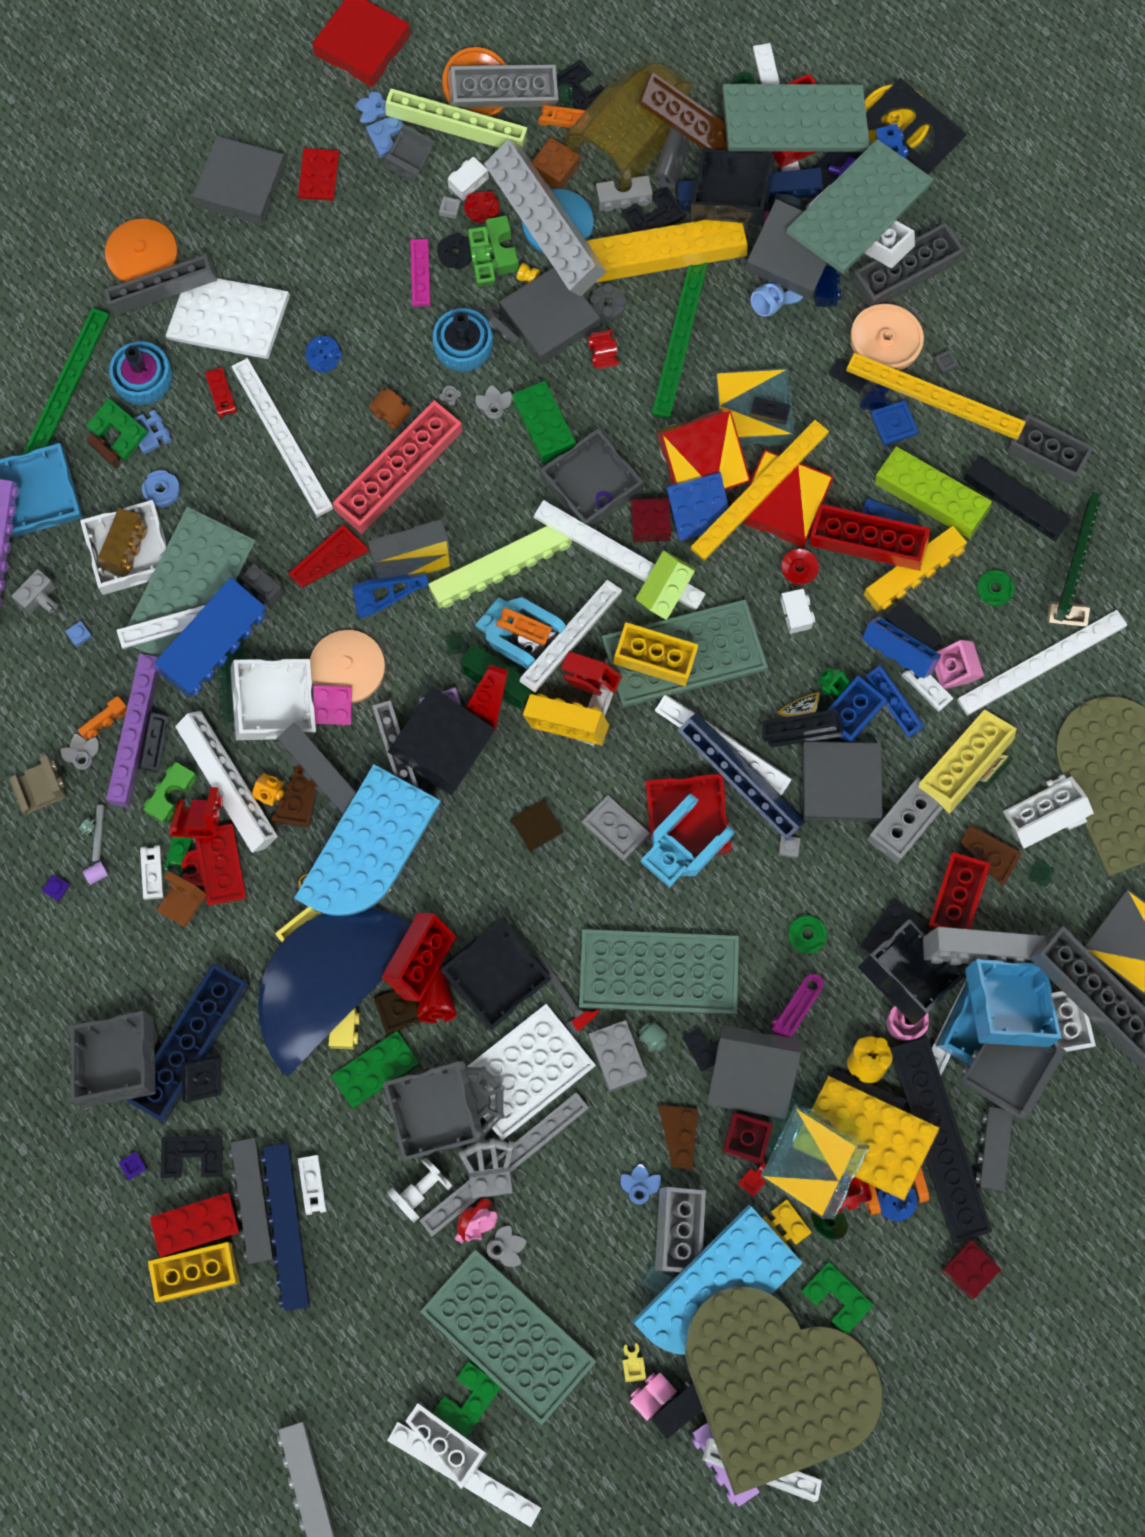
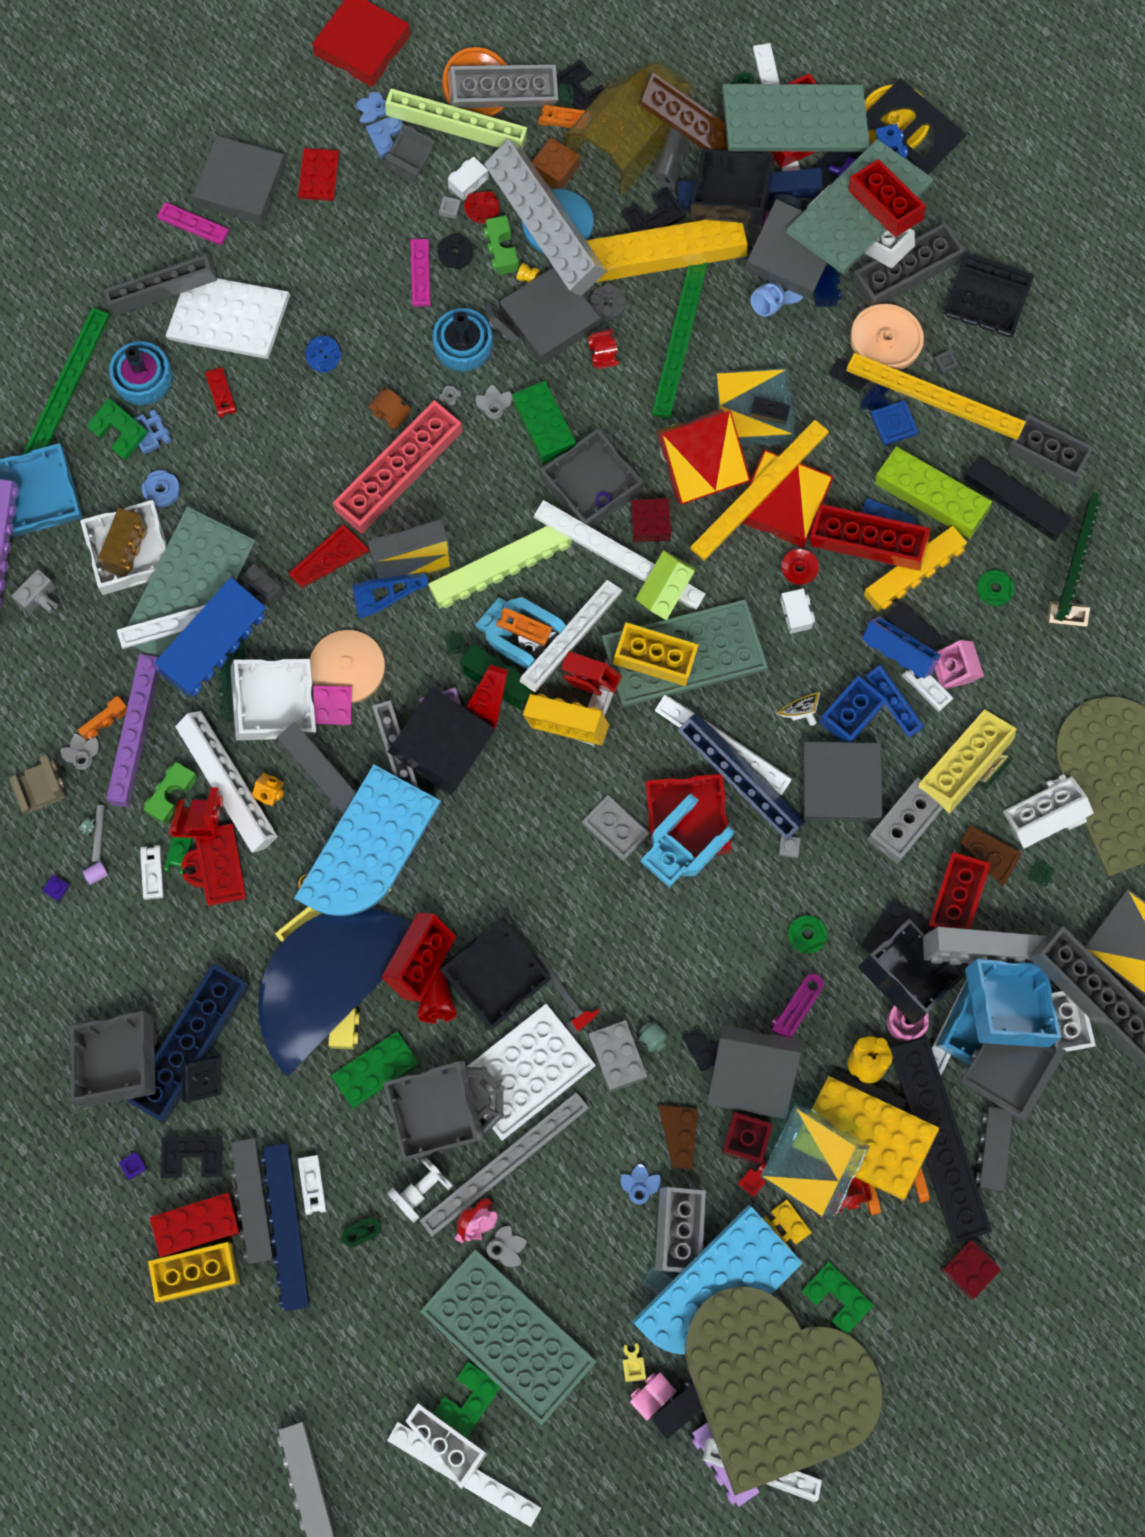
medium blue plate [65,621,92,648] -> none
copper plate [87,434,121,469] -> none
orange dish [105,219,178,283] -> none
black plate [138,712,169,773] -> none
dark orange bracket [157,871,207,927] -> none
white plate [231,358,333,517] -> none
reddish brown wing [271,753,324,828] -> none
dark brown tile [374,990,422,1035] -> none
light grey plate [457,1138,515,1200] -> none
bright green arch [468,227,495,288] -> none
dark brown tile [510,800,563,852] -> none
sand green plate [579,929,739,1015] -> none
light grey arch [596,175,653,212] -> none
blue plate [666,472,728,541] -> none
black brick [762,709,843,748] -> none
dark green dish [811,1210,848,1240] -> none
green brick [817,667,851,697] -> none
blue plate [877,1187,917,1222] -> none
white plate [957,610,1127,716] -> none
none -> dark pink tile [157,202,230,246]
none -> dark green plate [342,1217,381,1247]
none -> red brick [848,159,926,238]
none -> black slope [944,252,1034,337]

